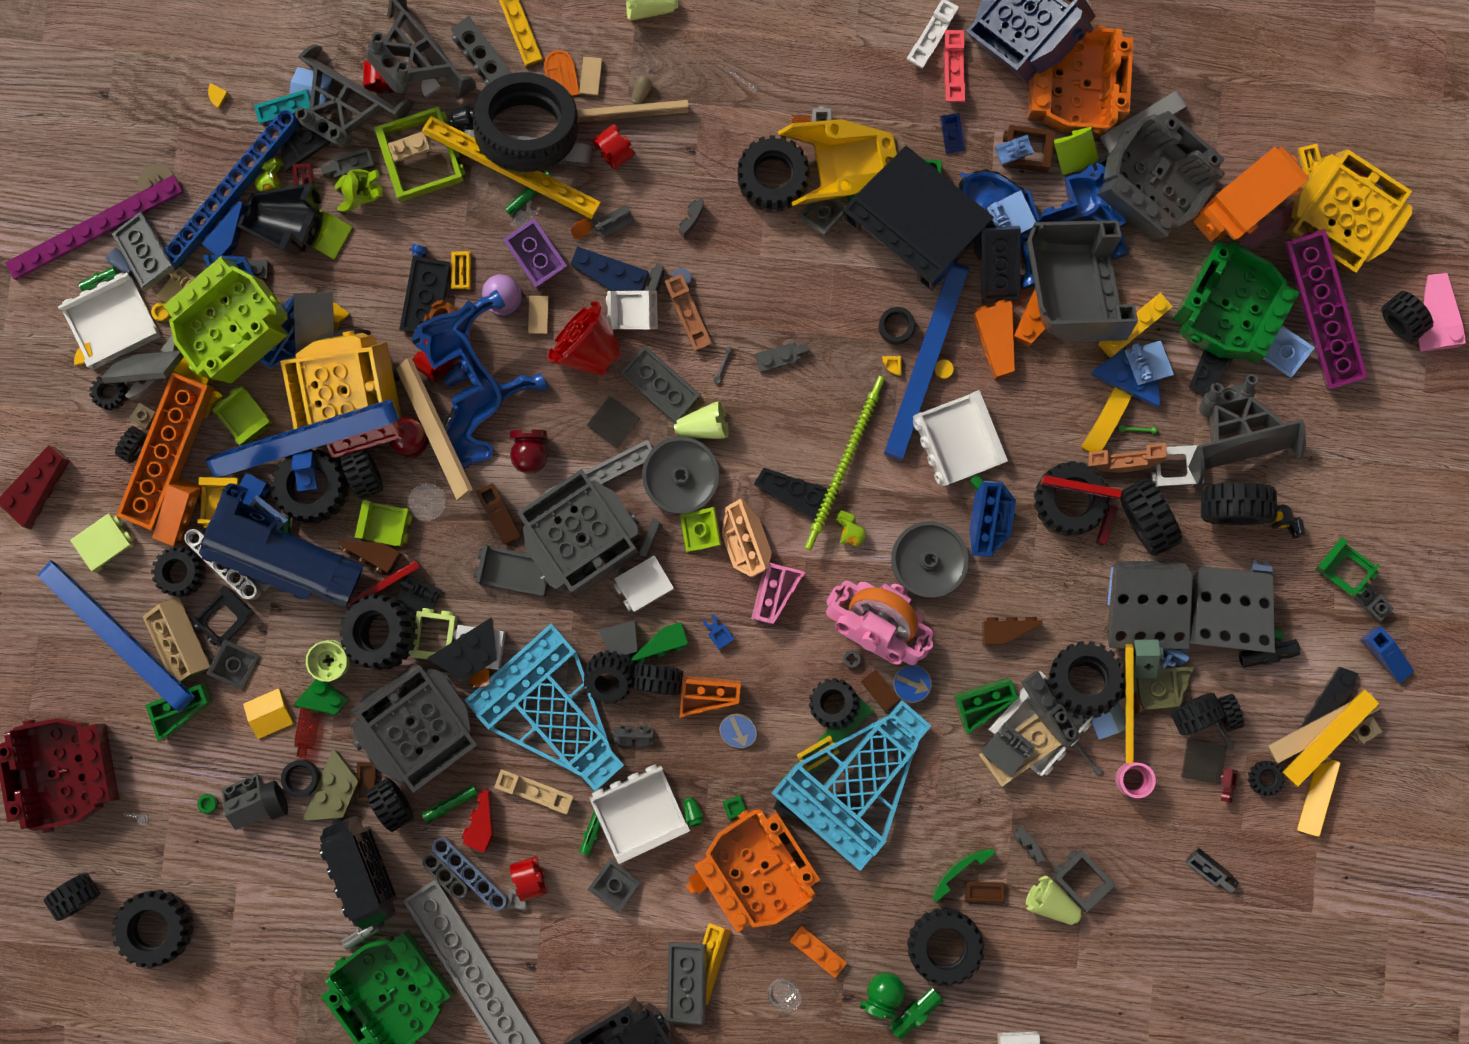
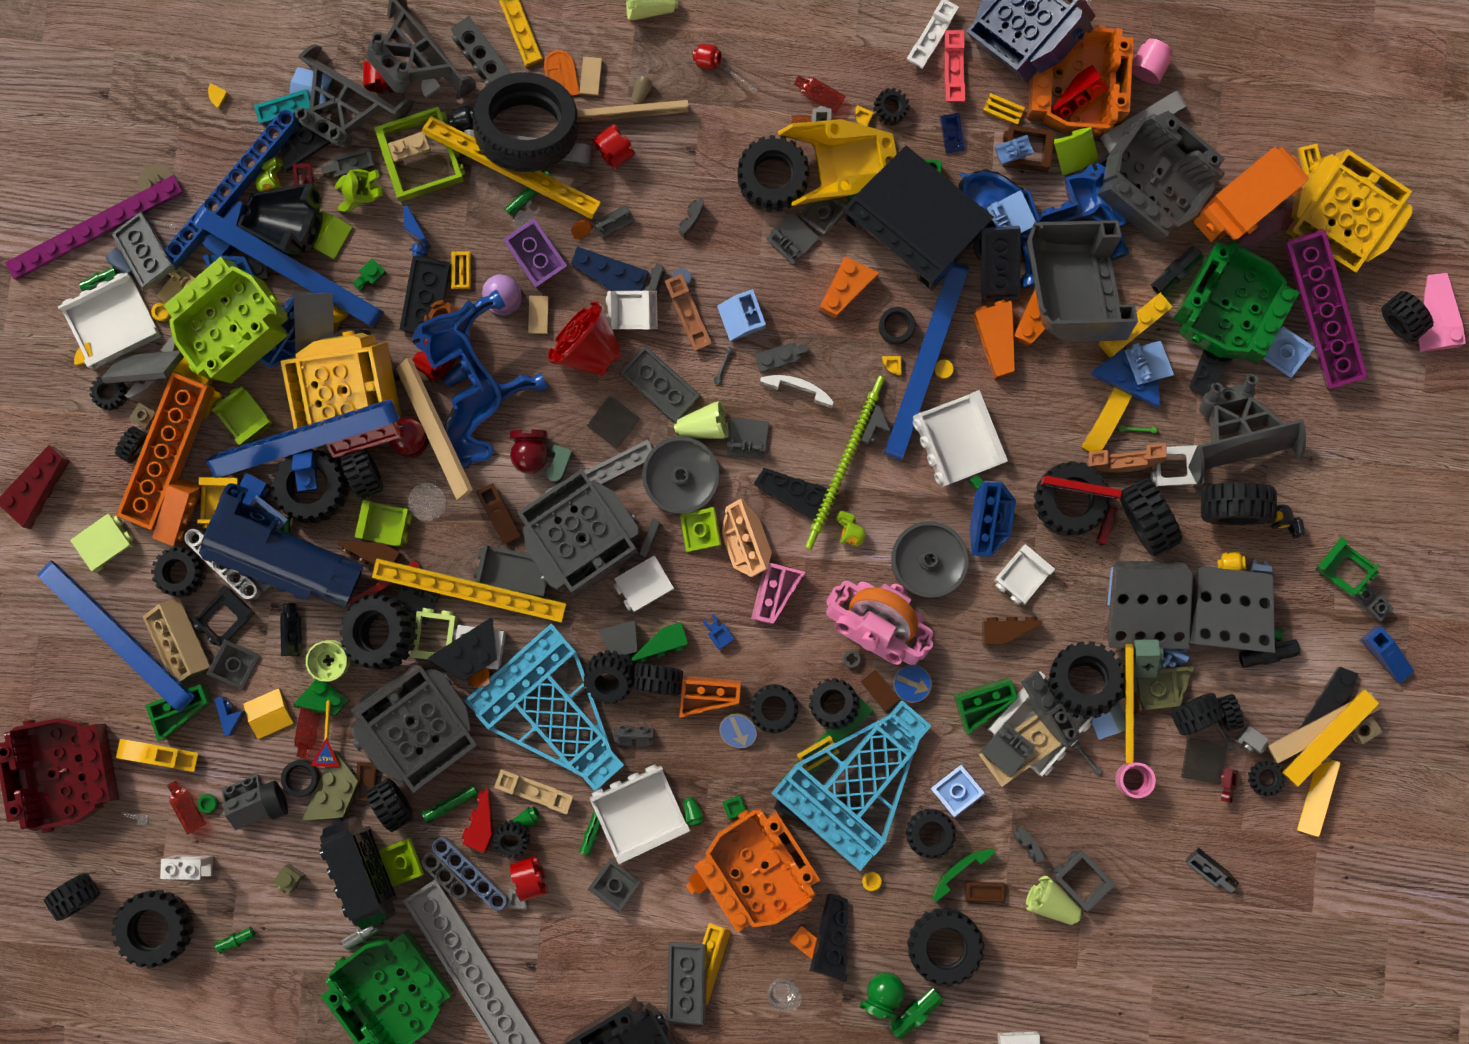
none -> yellow slope [116,739,199,772]
none -> white window [160,855,213,880]
none -> clear red hinge [167,780,206,835]
none -> blue beam [192,206,384,328]
none -> blue slope [214,697,246,736]
none -> green pin [215,927,256,954]
none -> olive brick [273,864,305,893]
none -> black hinge [280,603,302,656]
none -> piece [311,700,340,767]
none -> green plate [353,258,386,291]
none -> yellow plate [372,558,566,623]
none -> lime slope [379,838,424,887]
none -> blue slope [404,205,431,248]
none -> black tyre [493,820,531,859]
none -> green cone [513,806,541,828]
none -> sand green leg [546,444,573,483]
none -> red head [693,44,722,70]
none -> light blue slope [717,289,766,341]
none -> dark grey hinge [727,417,769,459]
none -> black tyre [750,684,799,733]
none -> white slope [760,375,834,409]
none -> dark grey hinge [766,212,819,265]
none -> clear red hinge [794,75,846,114]
none -> black wing [809,894,848,982]
none -> orange wedge [819,256,879,319]
none -> yellow tile [855,105,874,126]
none -> dark grey slope [860,405,890,445]
none -> yellow tile [862,871,882,892]
none -> black tyre [873,88,910,125]
none -> black tyre [906,809,956,859]
none -> light blue slope [931,765,985,818]
none -> yellow tile [982,93,1025,126]
none -> white panel [994,544,1055,605]
none -> red slope [1052,65,1108,119]
none -> bright pink piece [1132,39,1172,84]
none -> black piece [1151,246,1204,295]
none -> yellow head [1217,551,1246,571]
none -> light grey brick [1234,725,1268,754]

